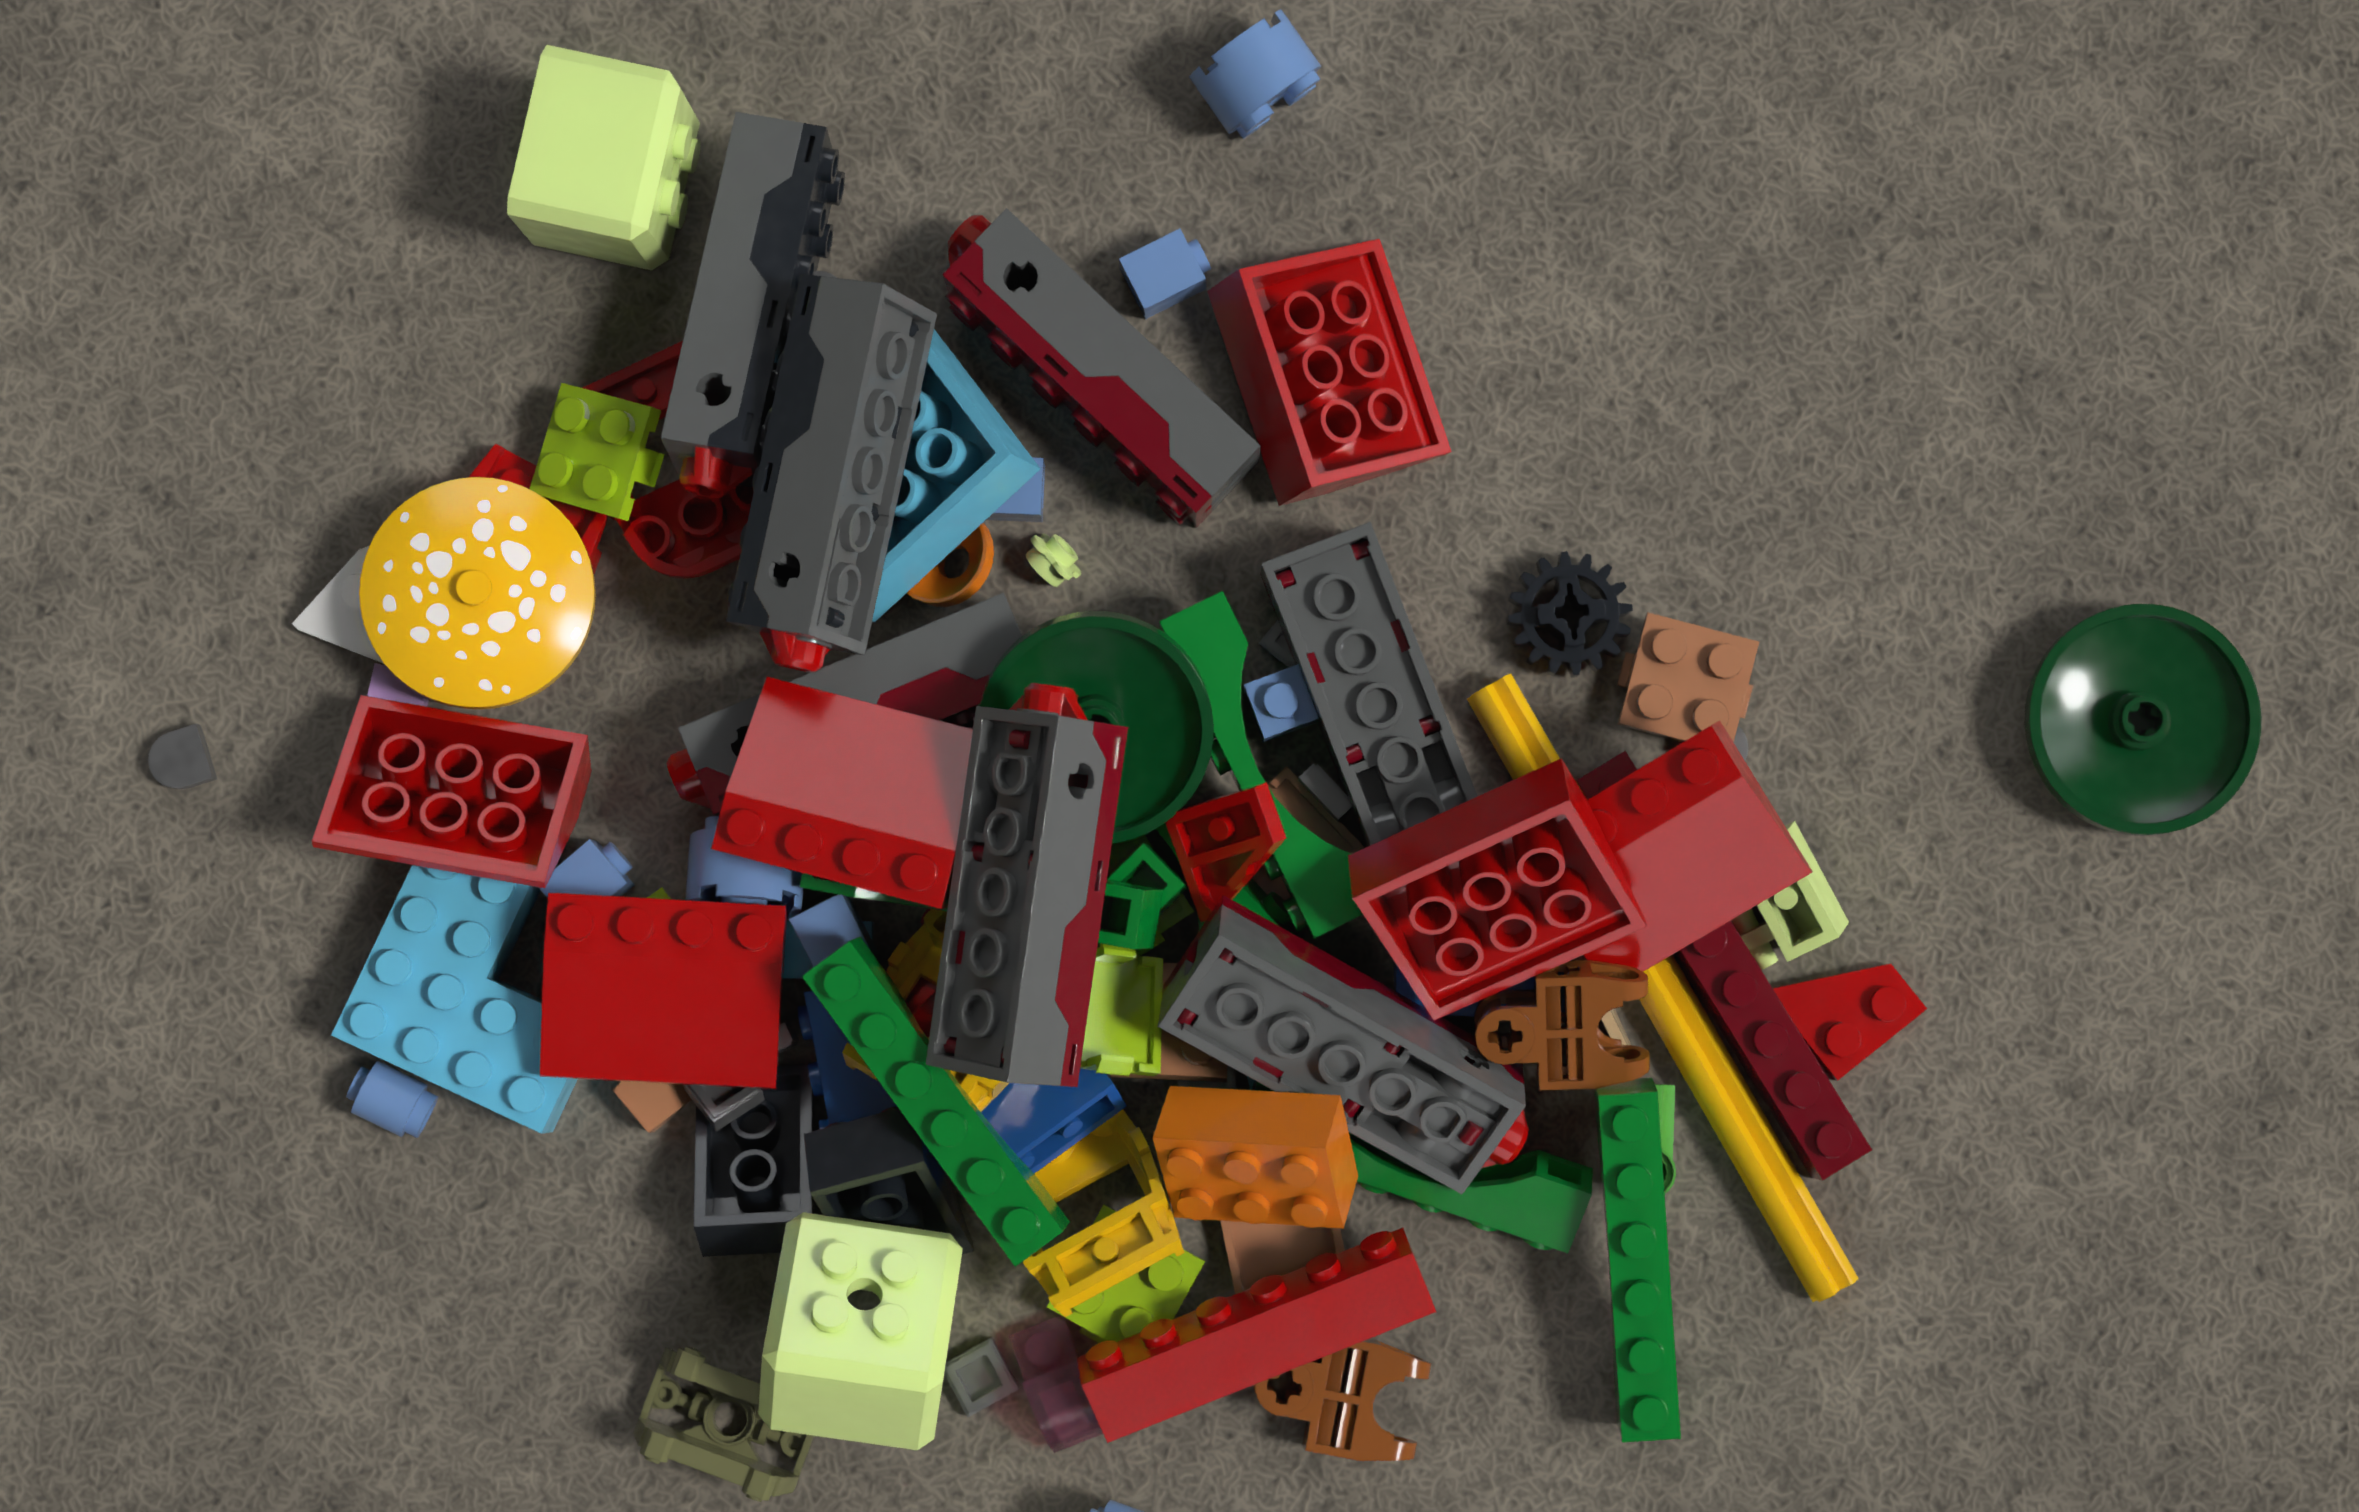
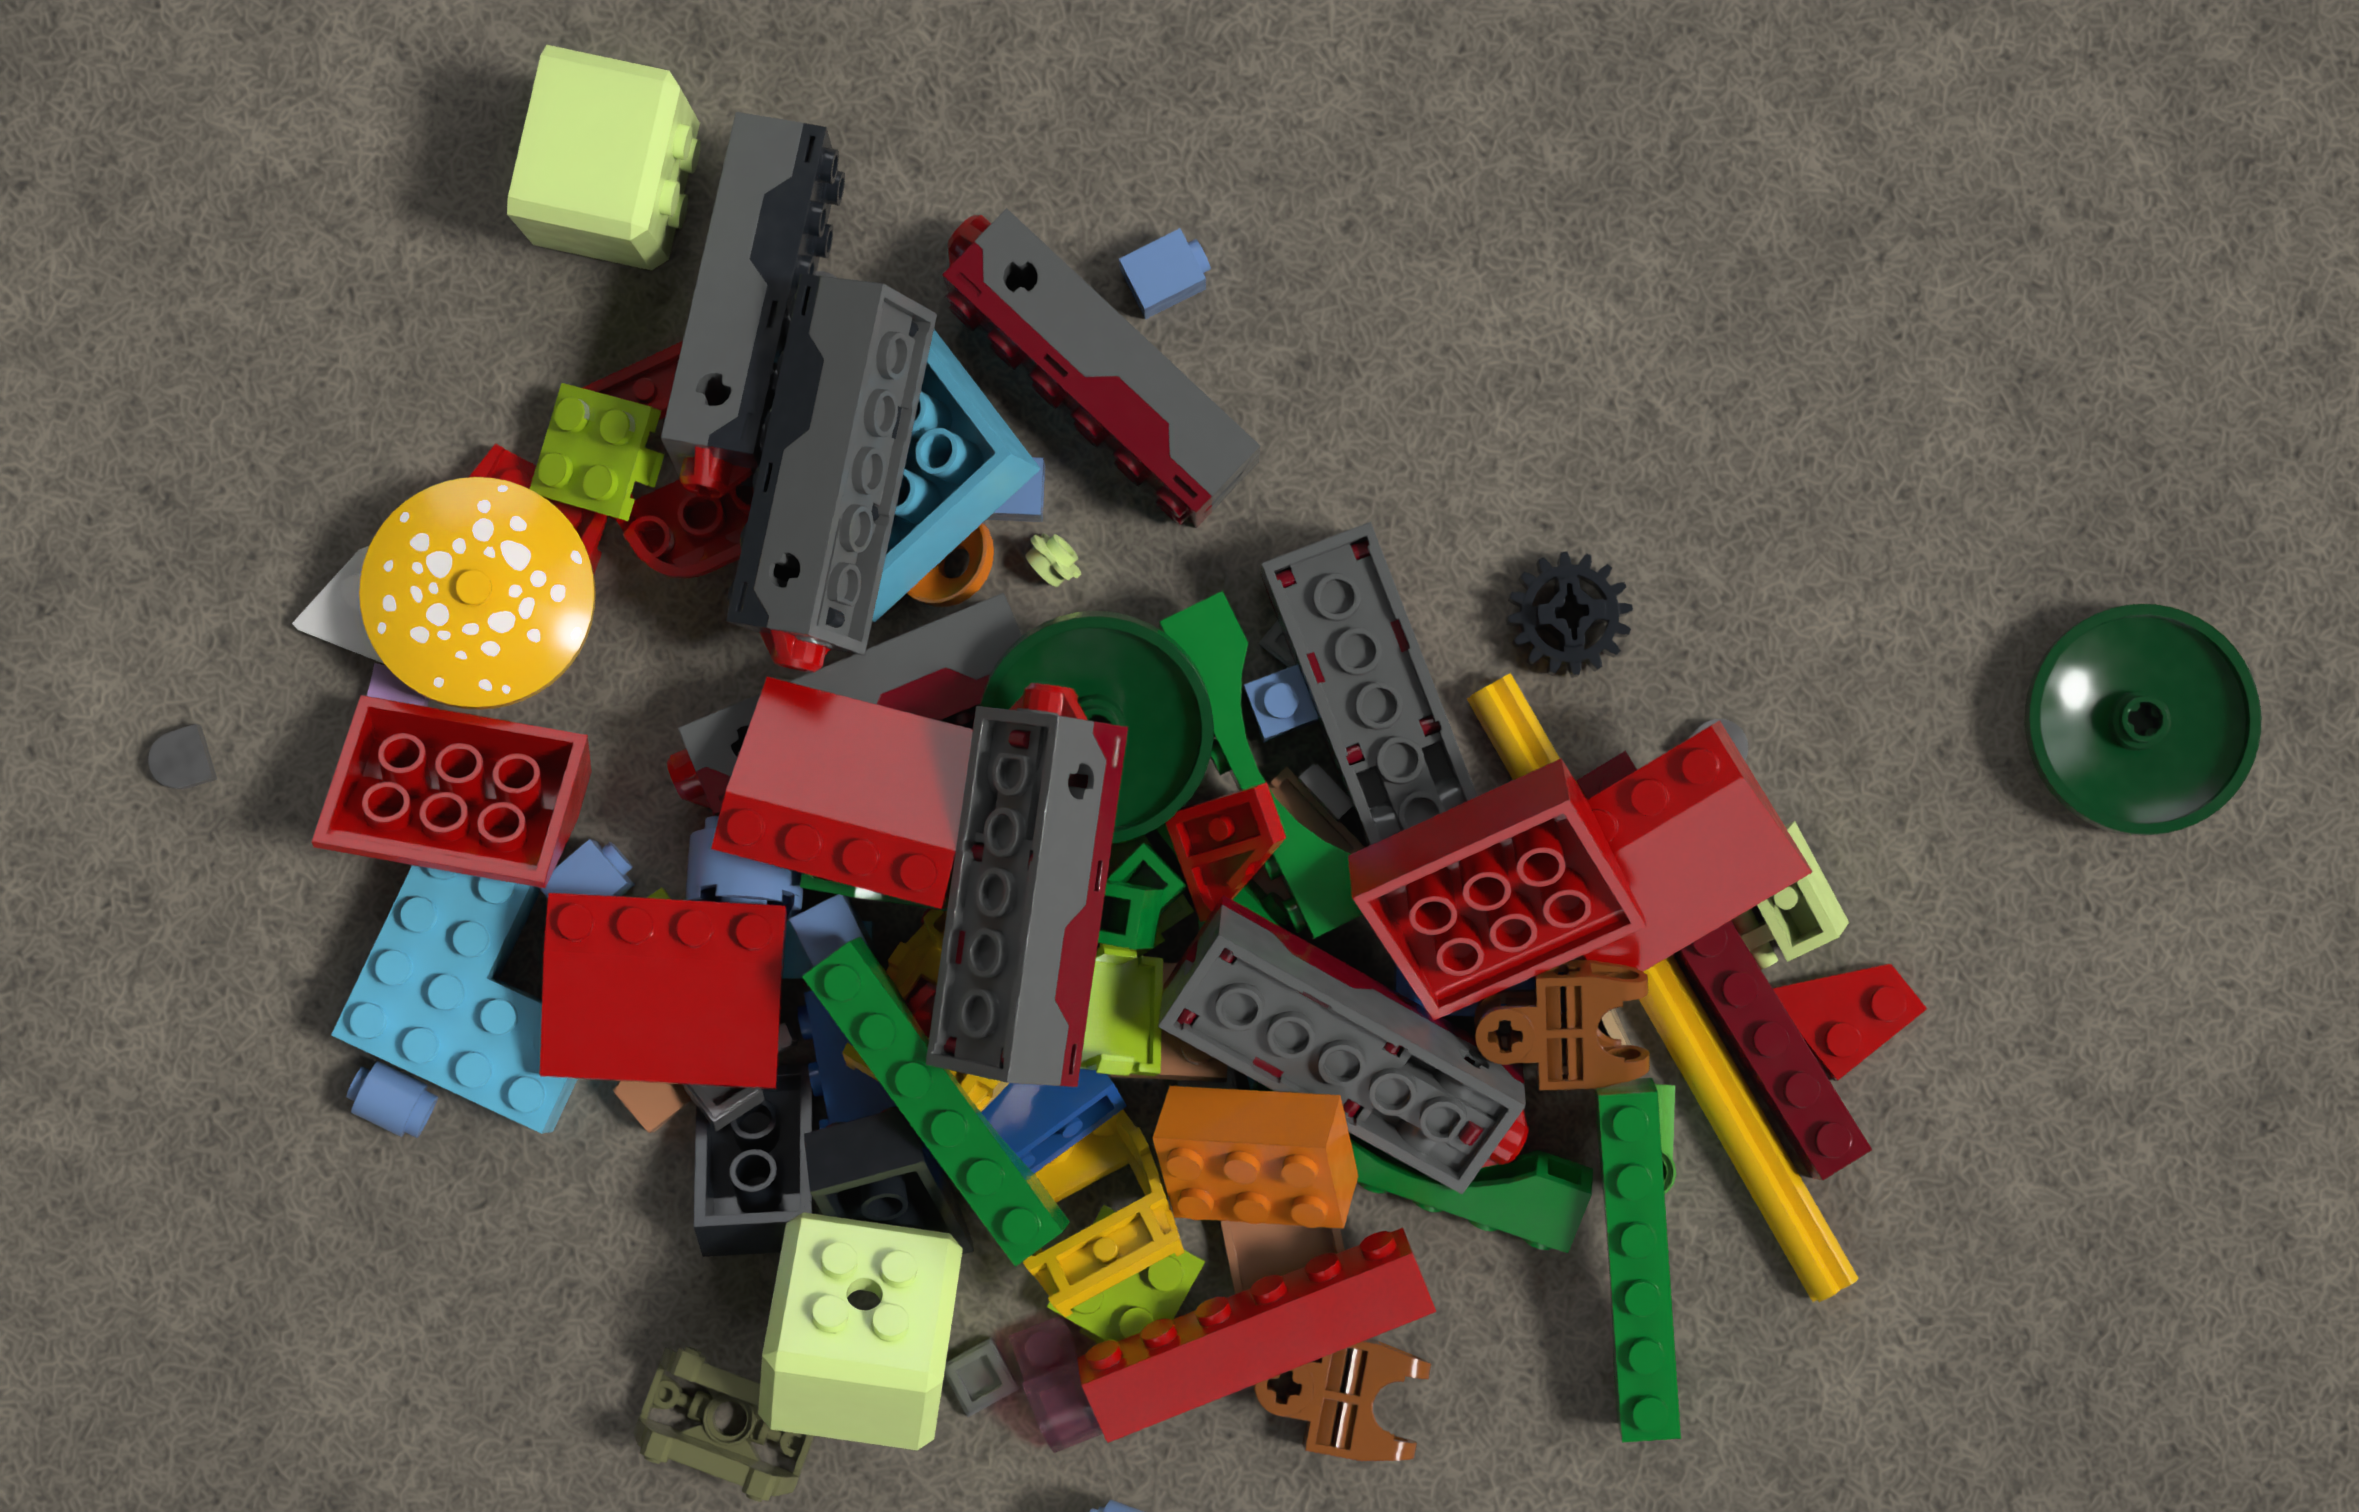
medium blue brick [1189,9,1322,139] -> none
red slope [1207,239,1452,506] -> none
nougat piece [1617,612,1759,742] -> none

